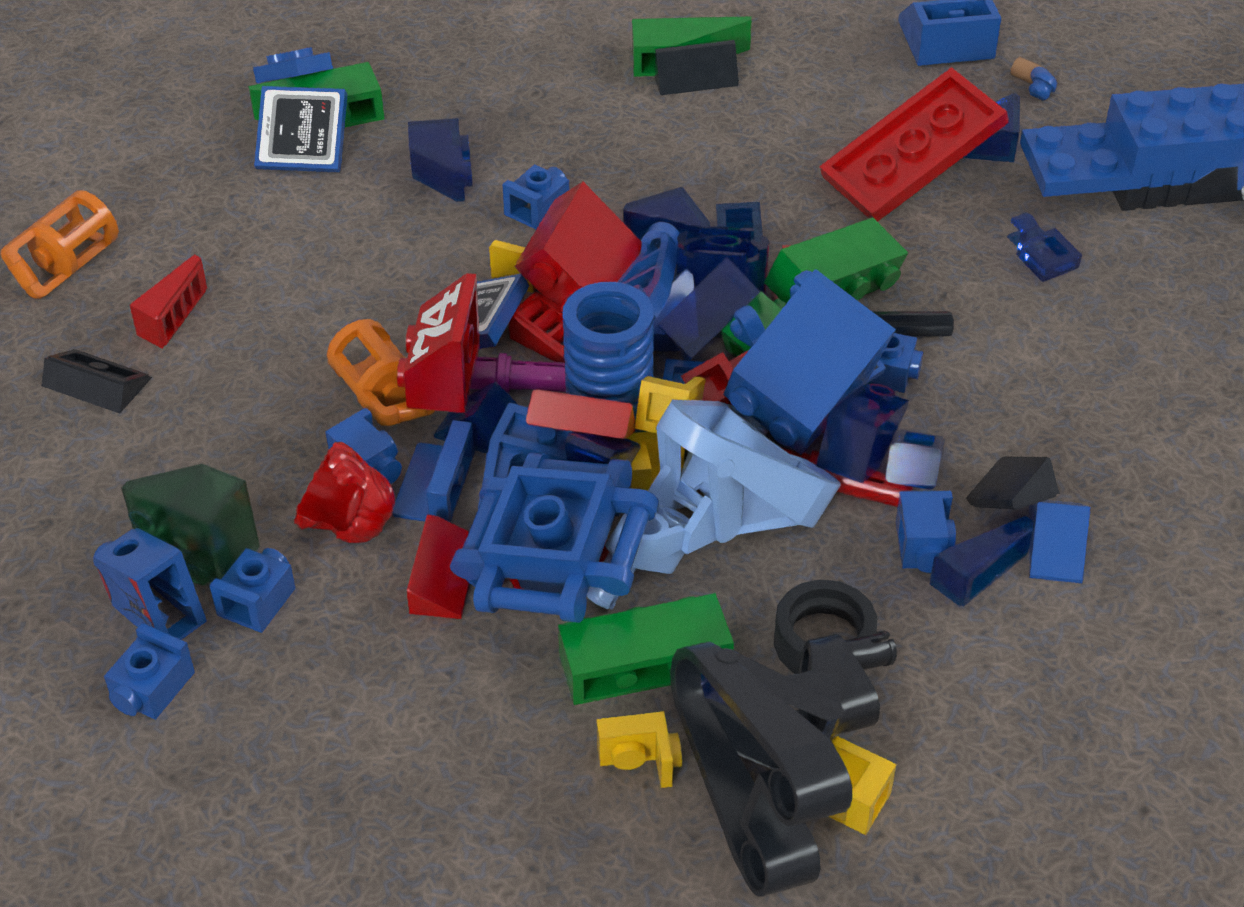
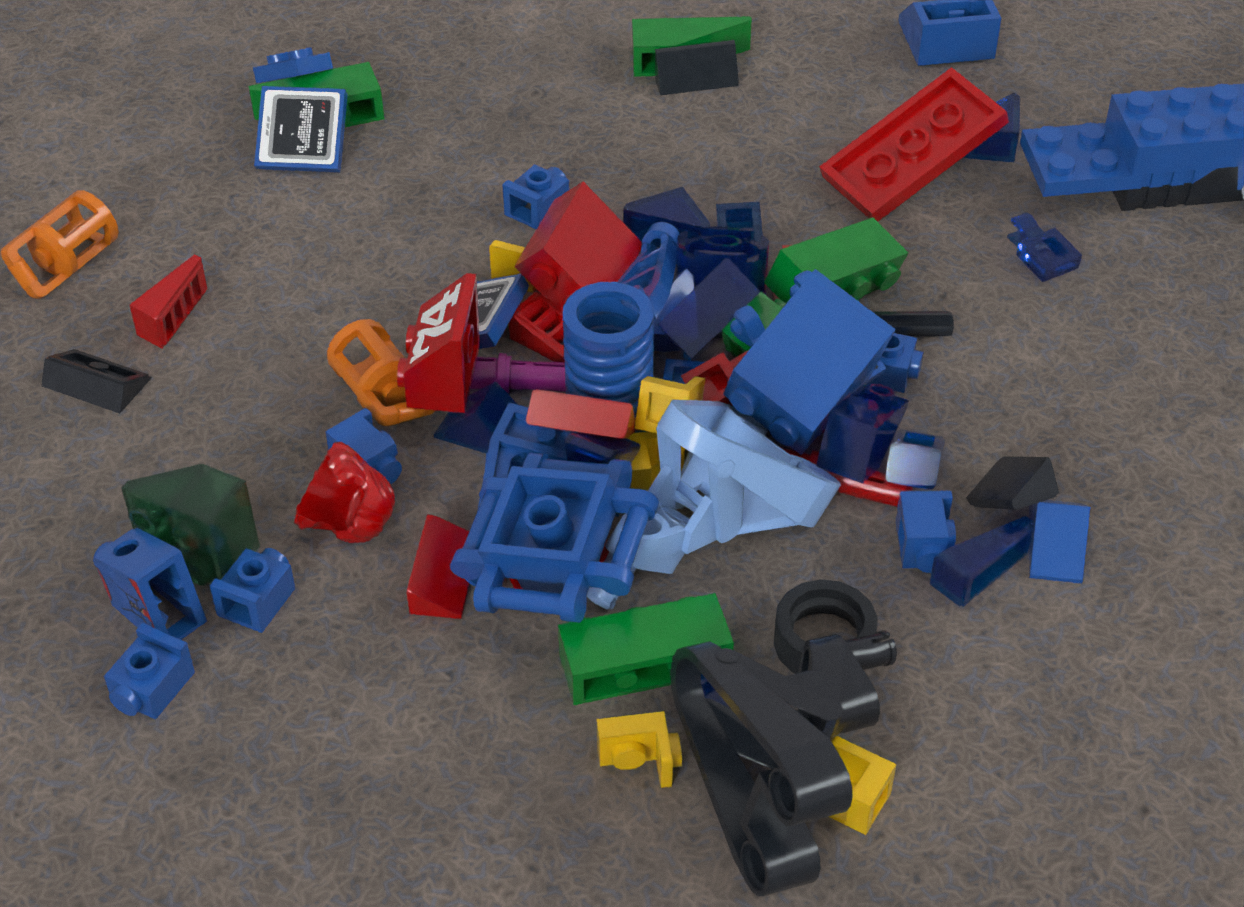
blue panel [392,420,475,522] -> none
clear blue slope [408,118,473,202] -> none
blue arm [1010,57,1057,101] -> none

